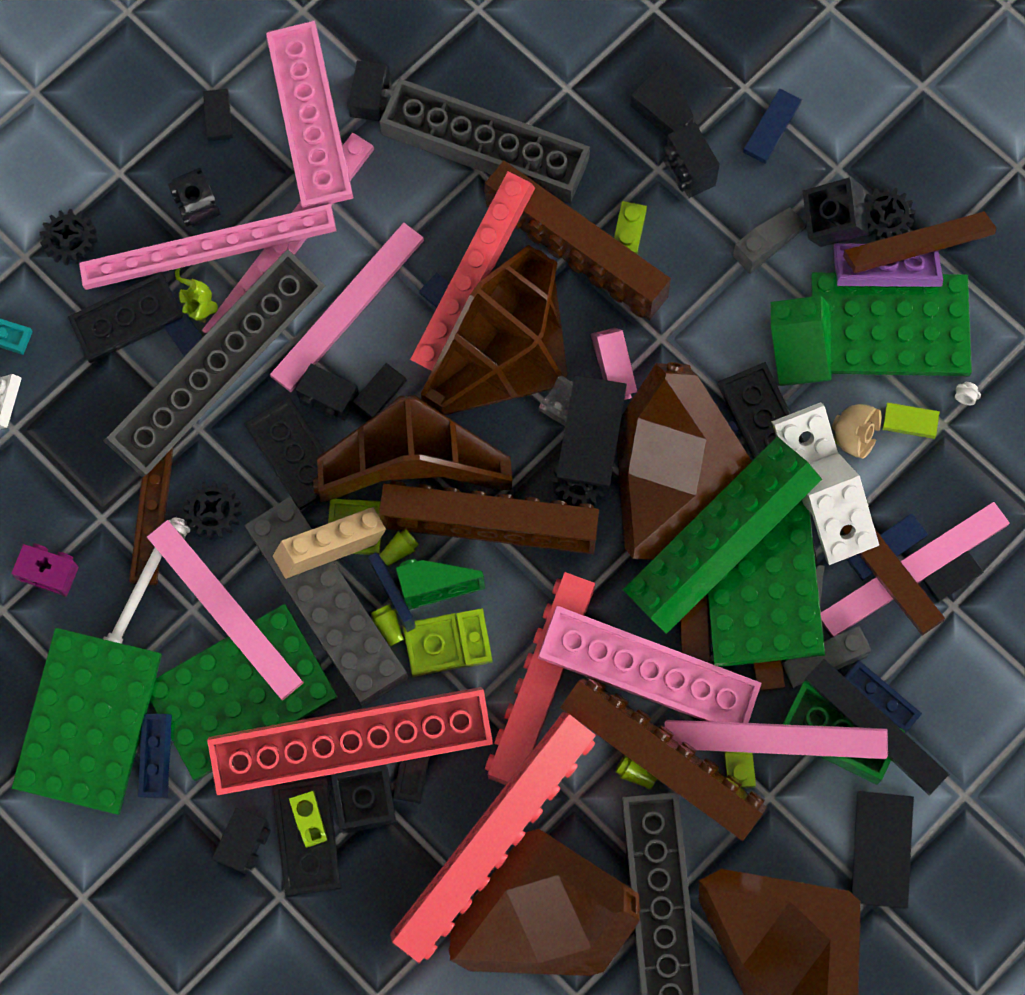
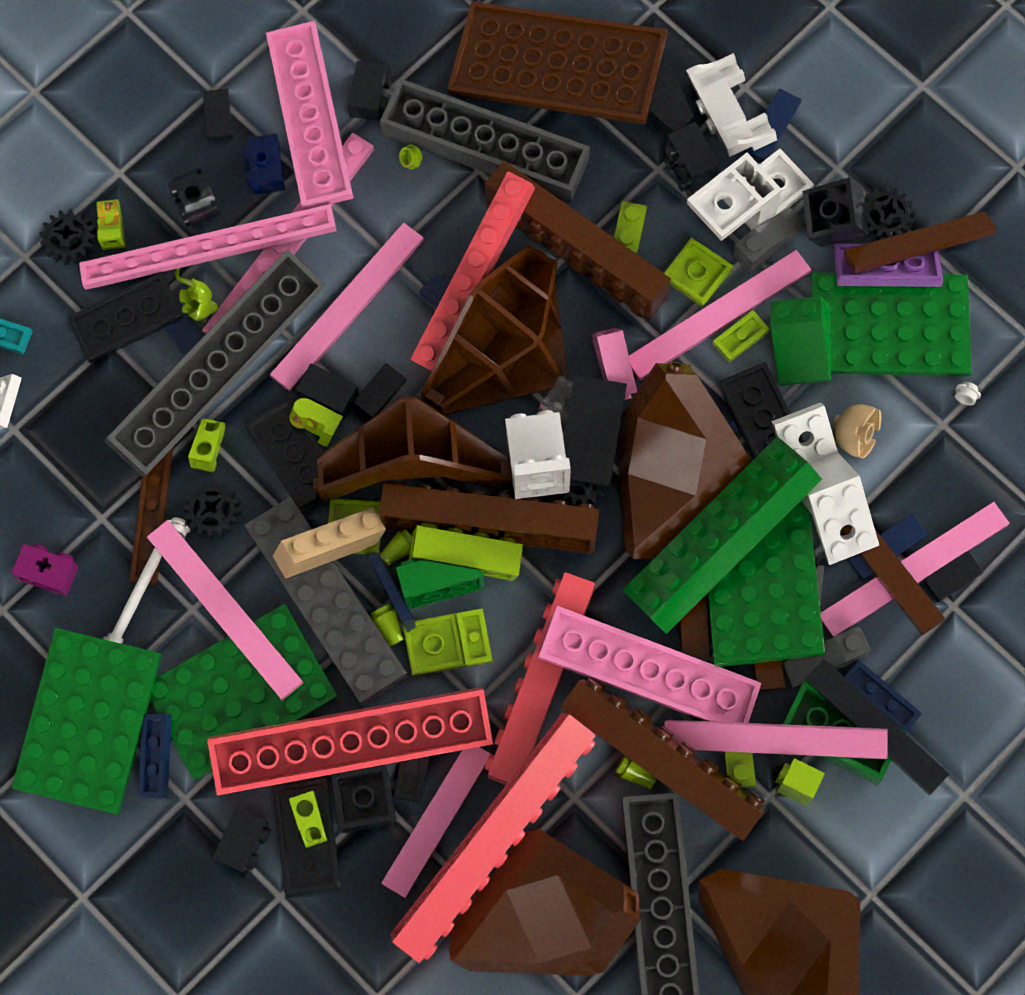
black tile [851,791,914,909] -> none
lime tile [882,402,940,439] -> none
none -> lime leg [97,199,126,250]
none -> lime leg [188,418,225,473]
none -> clear blue brick [243,133,286,195]
none -> lime leg [289,398,343,447]
none -> bright pink tile [382,747,490,899]
none -> lime plate [399,144,422,170]
none -> lime brick [409,523,523,581]
none -> reddish brown plate [447,1,667,125]
none -> white bracket [505,410,570,499]
none -> bright pink tile [629,250,811,381]
none -> lime tile [664,237,733,308]
none -> white bracket [686,54,777,157]
none -> white bracket [687,149,814,241]
none -> lime plate [712,310,770,363]
none -> lime brick [775,758,825,807]

